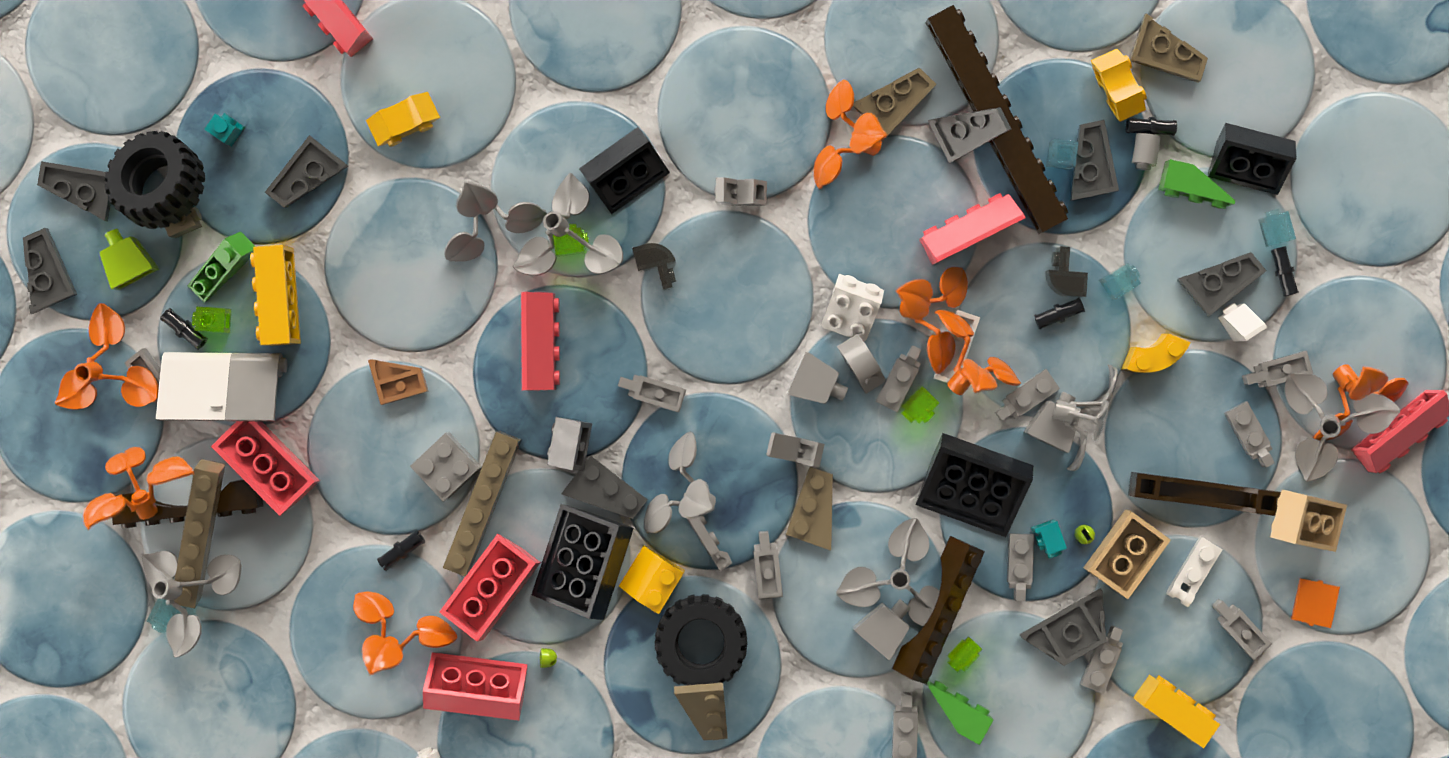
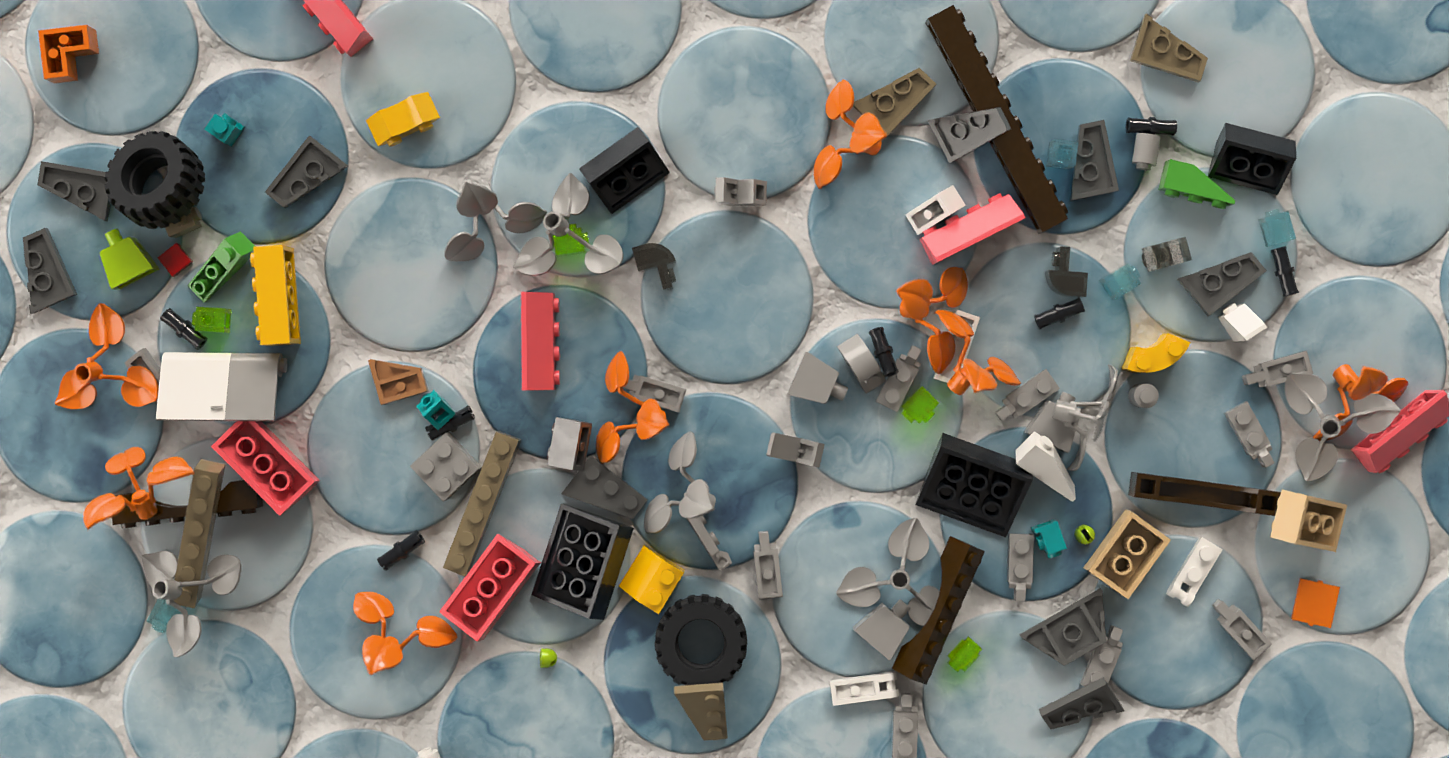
coral slope [423,652,528,721] -> none
dark tan wing [786,466,833,551] -> none
white bracket [821,274,884,342] -> none
bright green slope [927,680,994,745] -> none
yellow brick [1091,49,1147,122] -> none
yellow brick [1133,674,1221,748] -> none
none -> orange brick [38,25,99,84]
none -> red tile [157,243,193,277]
none -> teal brick [416,390,456,430]
none -> black pin [425,405,475,440]
none -> orange plant [596,351,669,464]
none -> white plate [829,671,900,706]
none -> black pin [869,327,899,377]
none -> white slope [905,185,966,235]
none -> white slope [1015,431,1076,502]
none -> dark grey wing [1039,677,1124,729]
none -> light grey brick [1128,384,1159,408]
none -> clear smoke brick [1142,237,1192,272]

